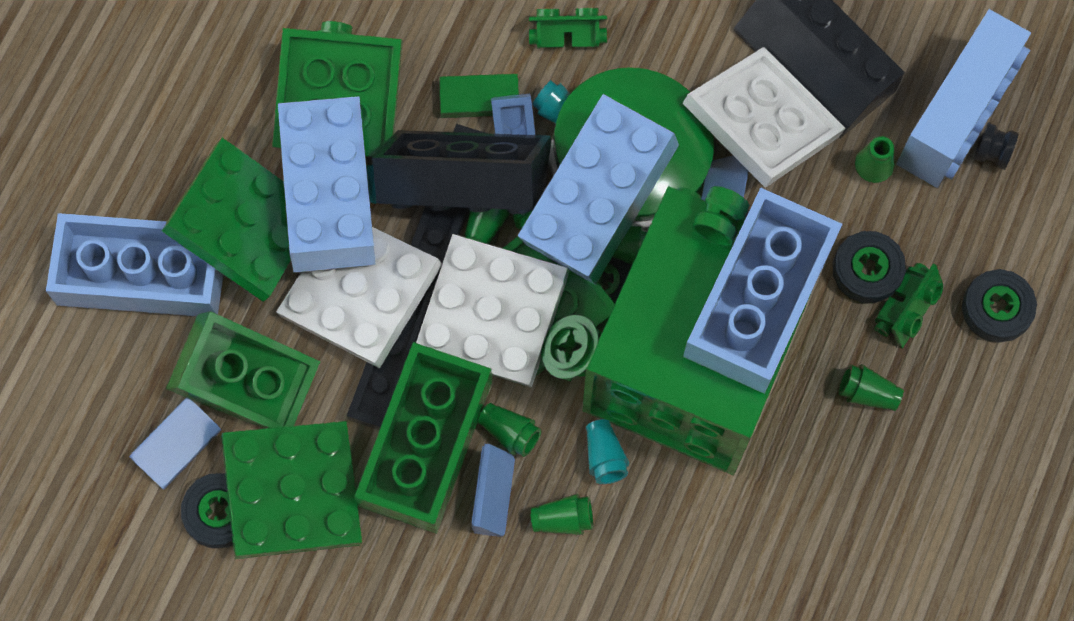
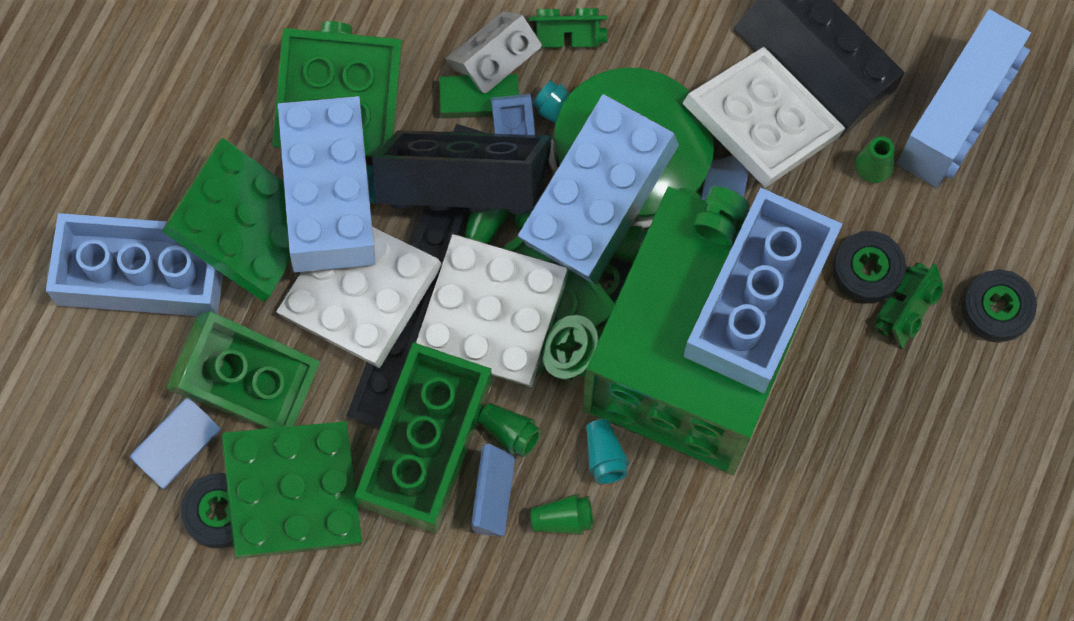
green cone [839,364,904,411] -> none
black wheel [974,123,1019,170] -> none
none -> light grey bracket [445,11,542,93]

